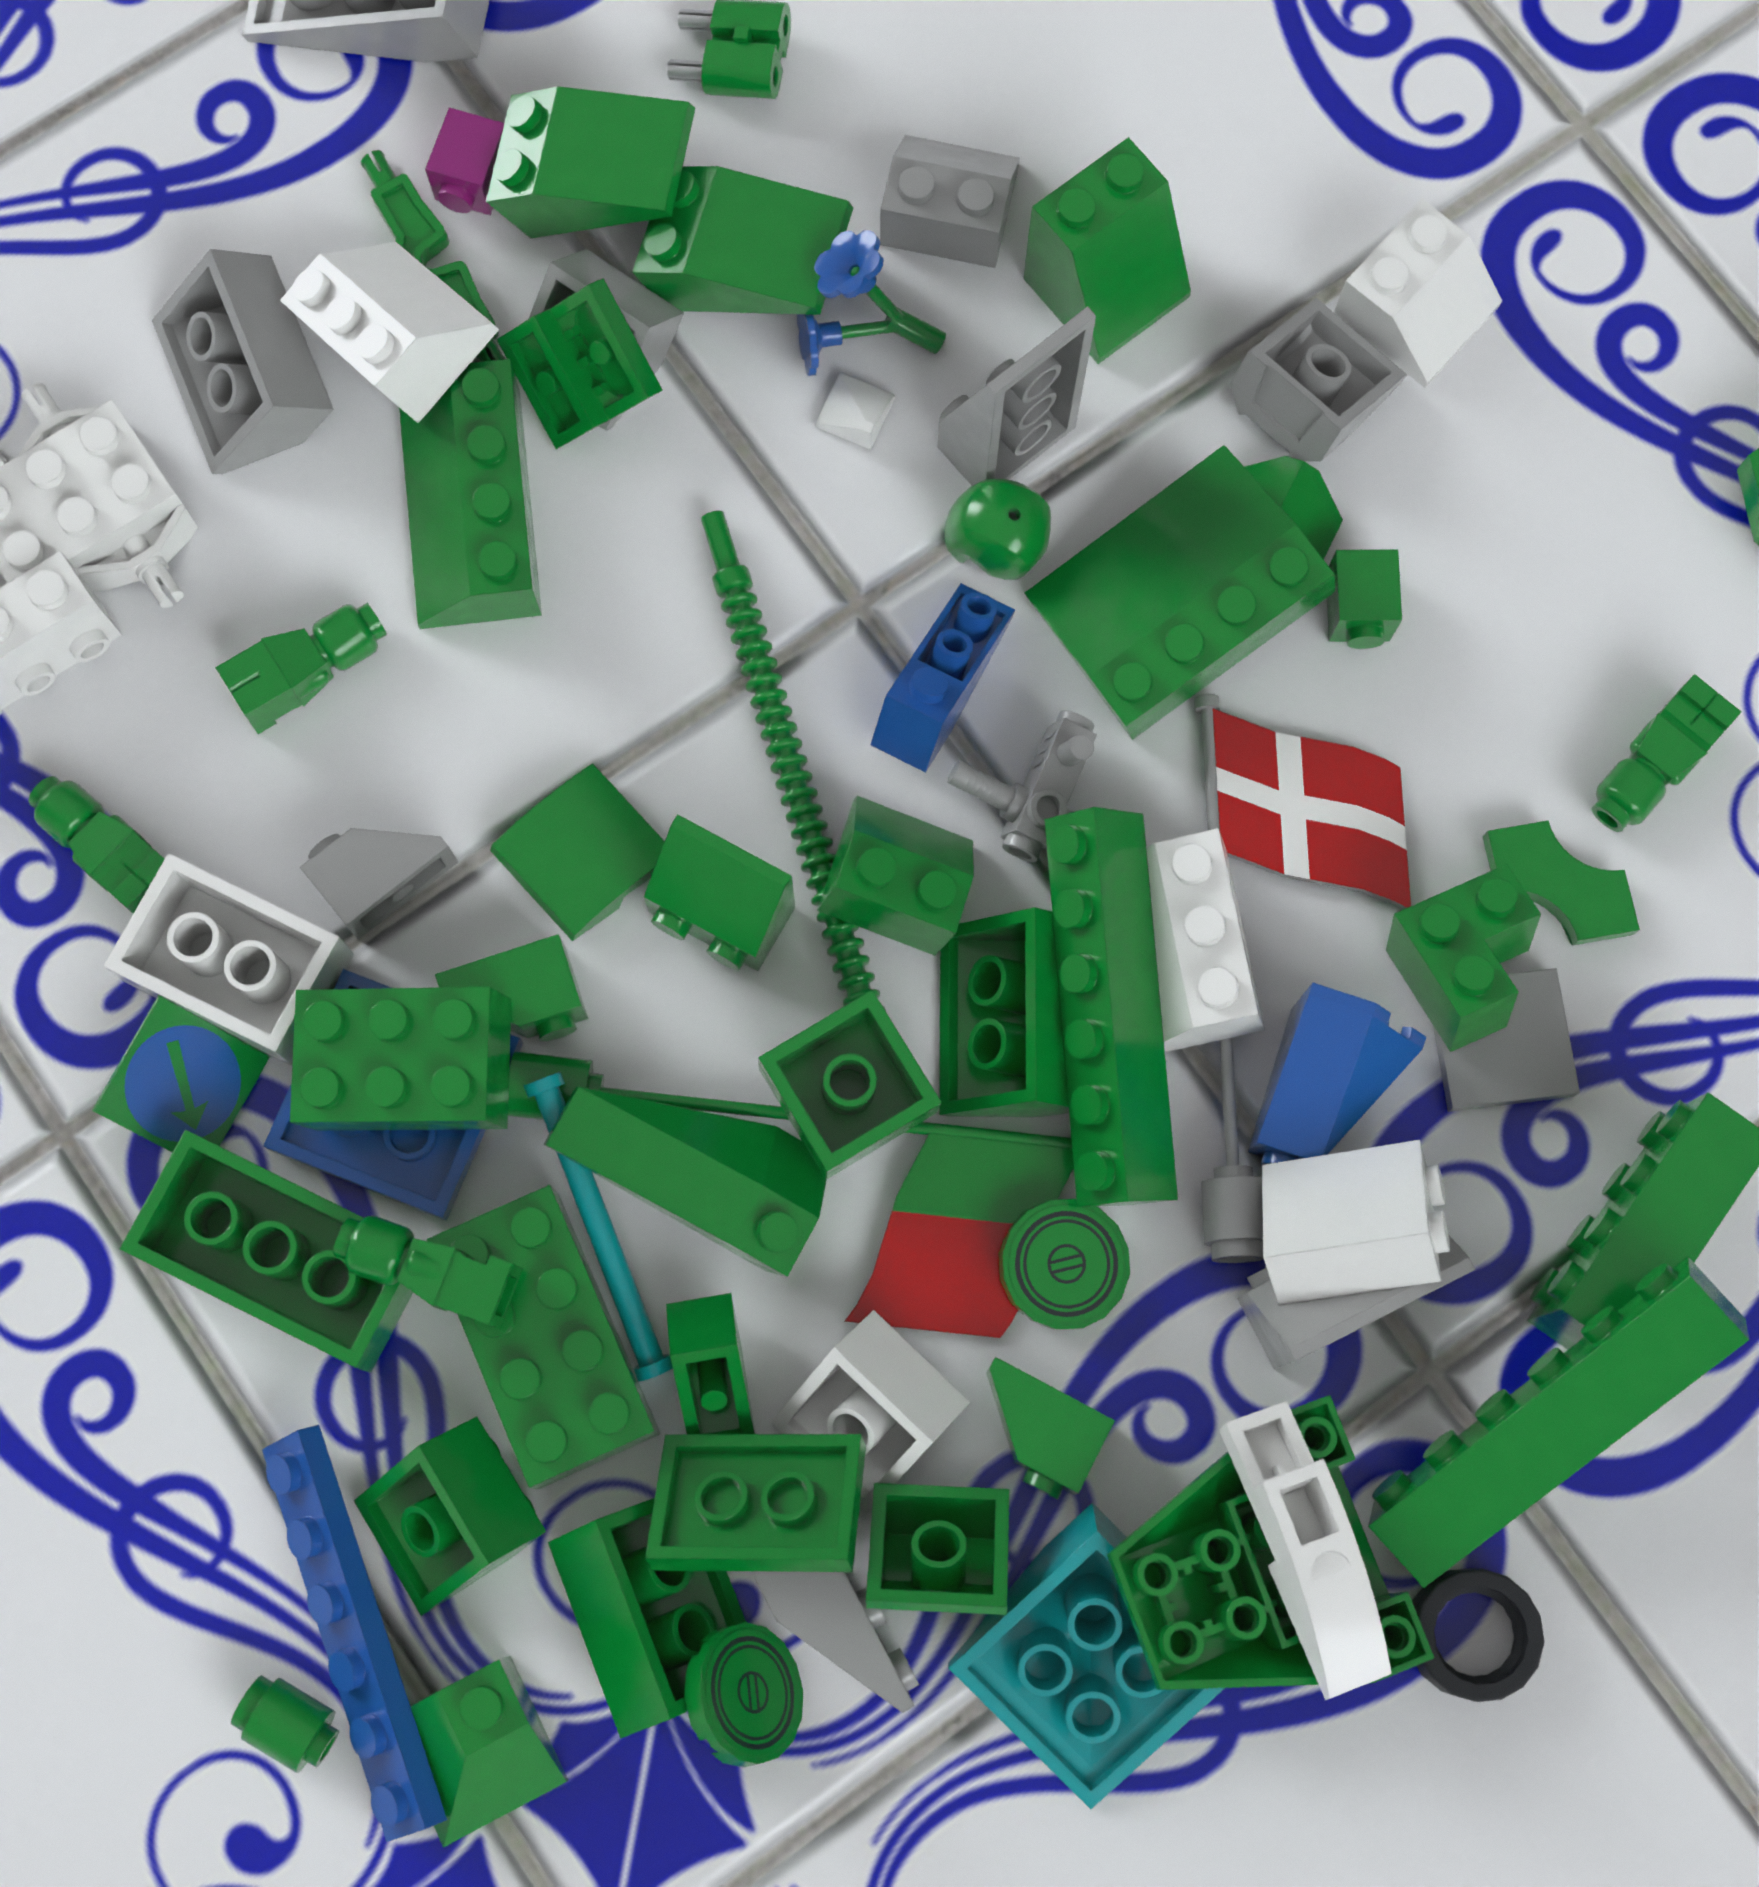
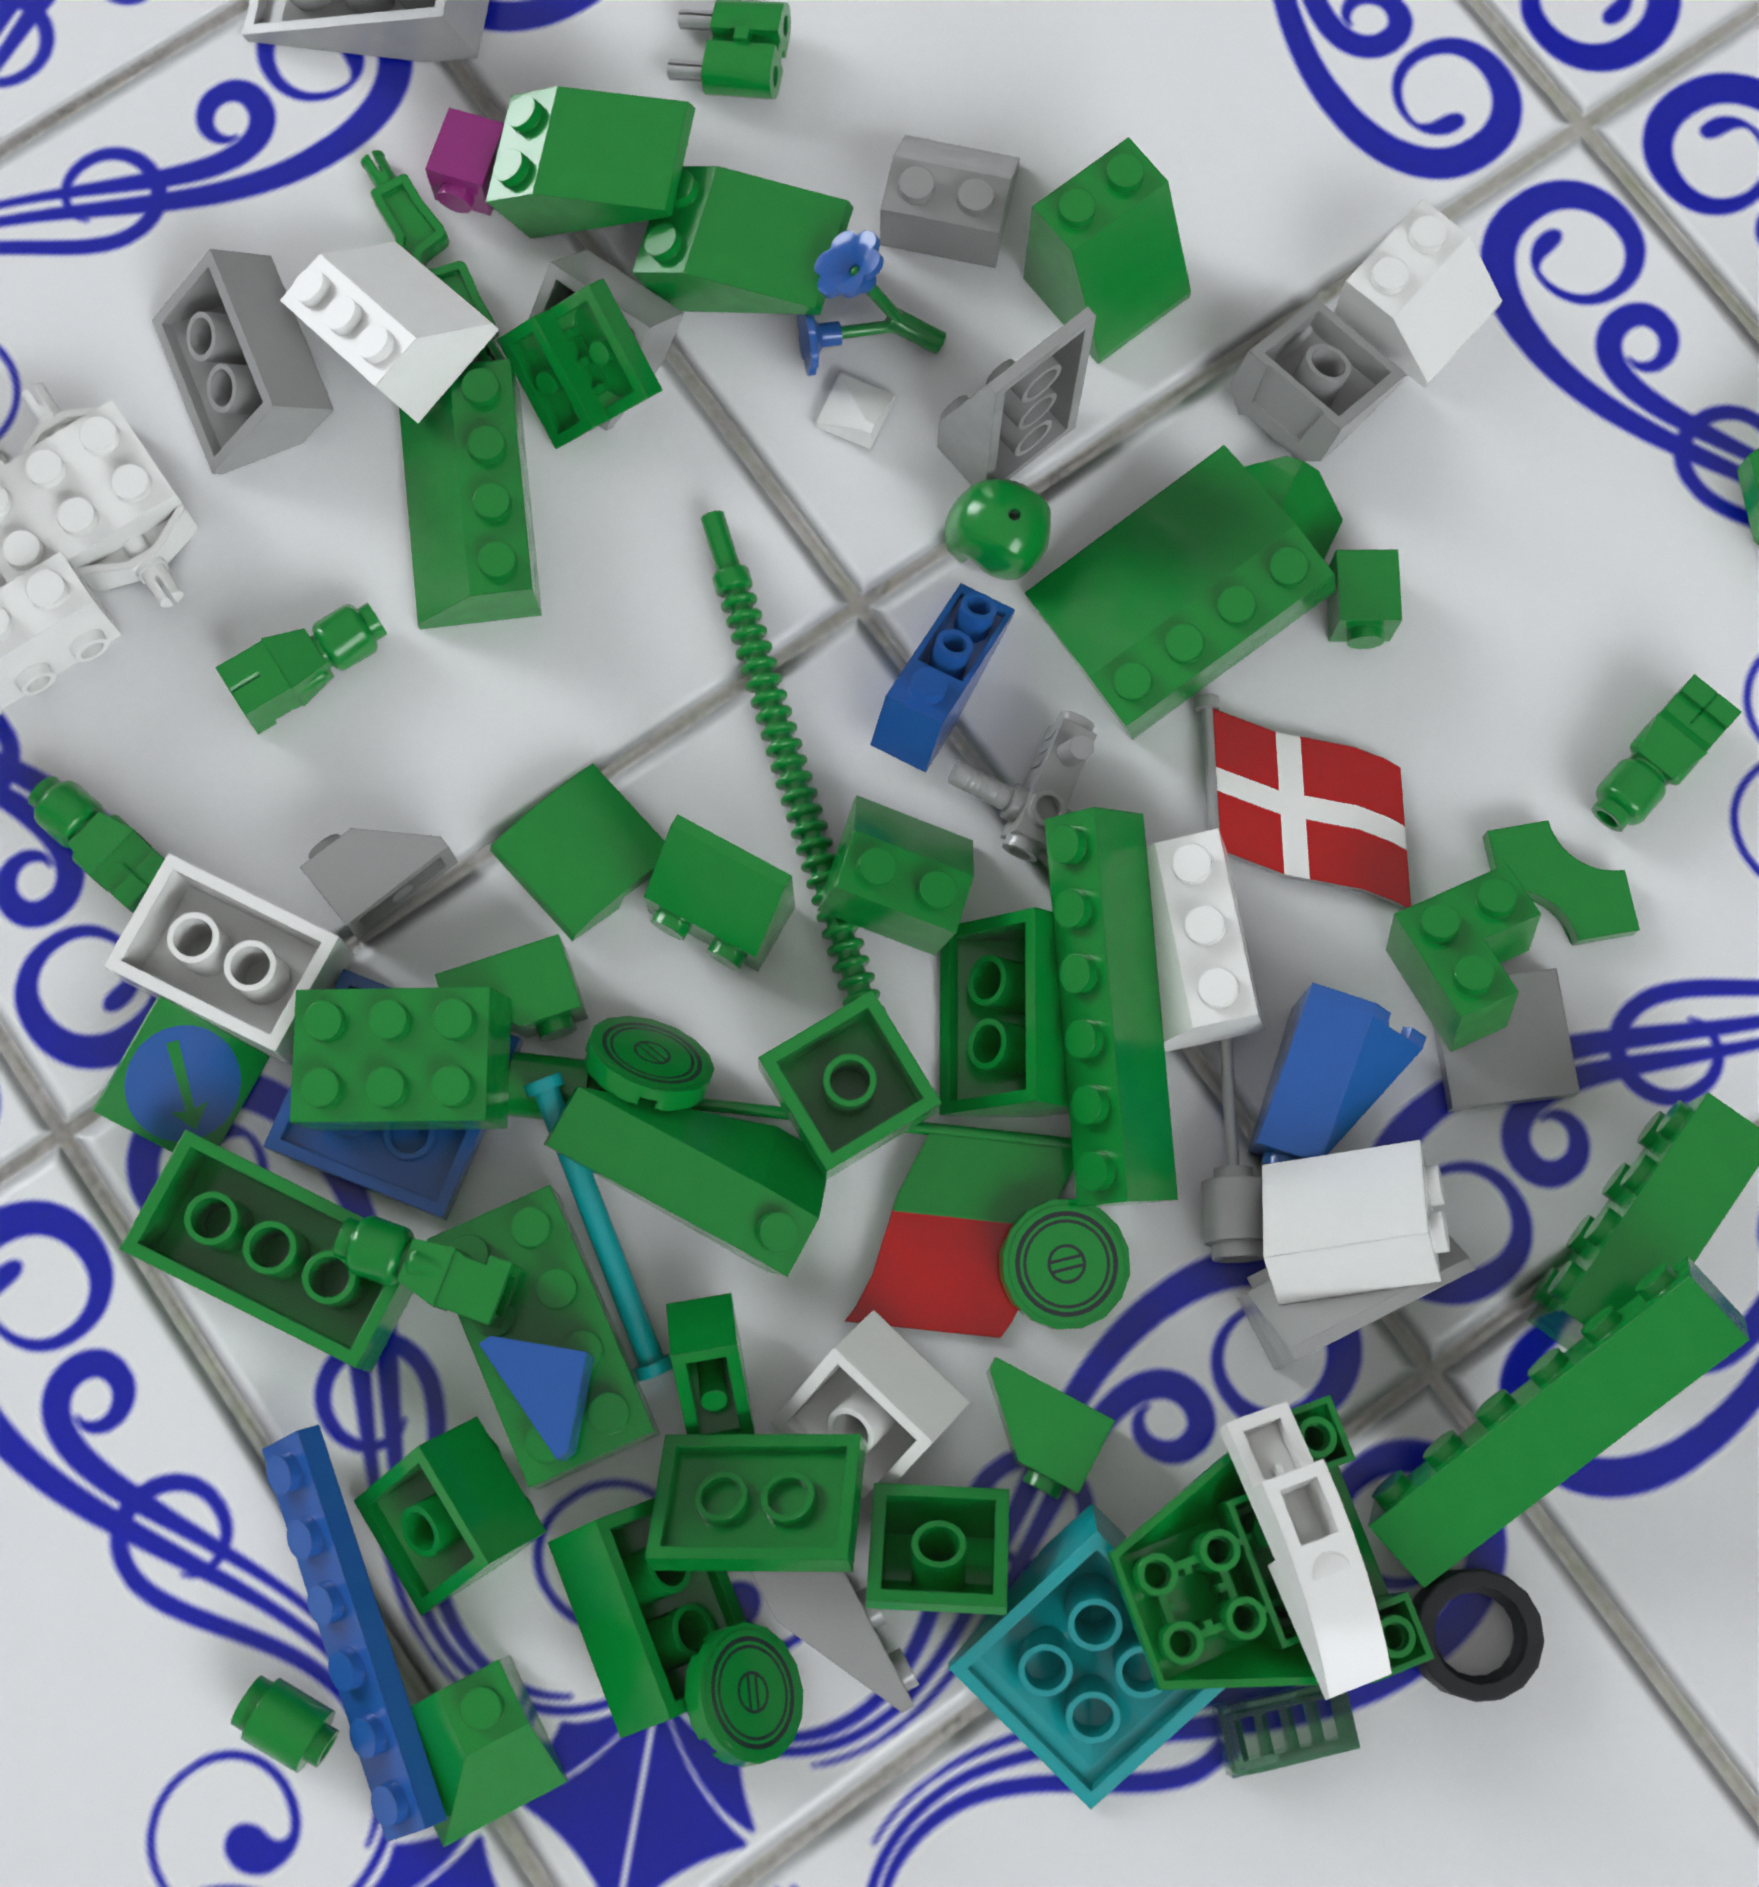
none -> blue slope [479,1336,594,1461]
none -> green tile [584,1016,714,1111]
none -> clear green slope [1211,1685,1361,1779]

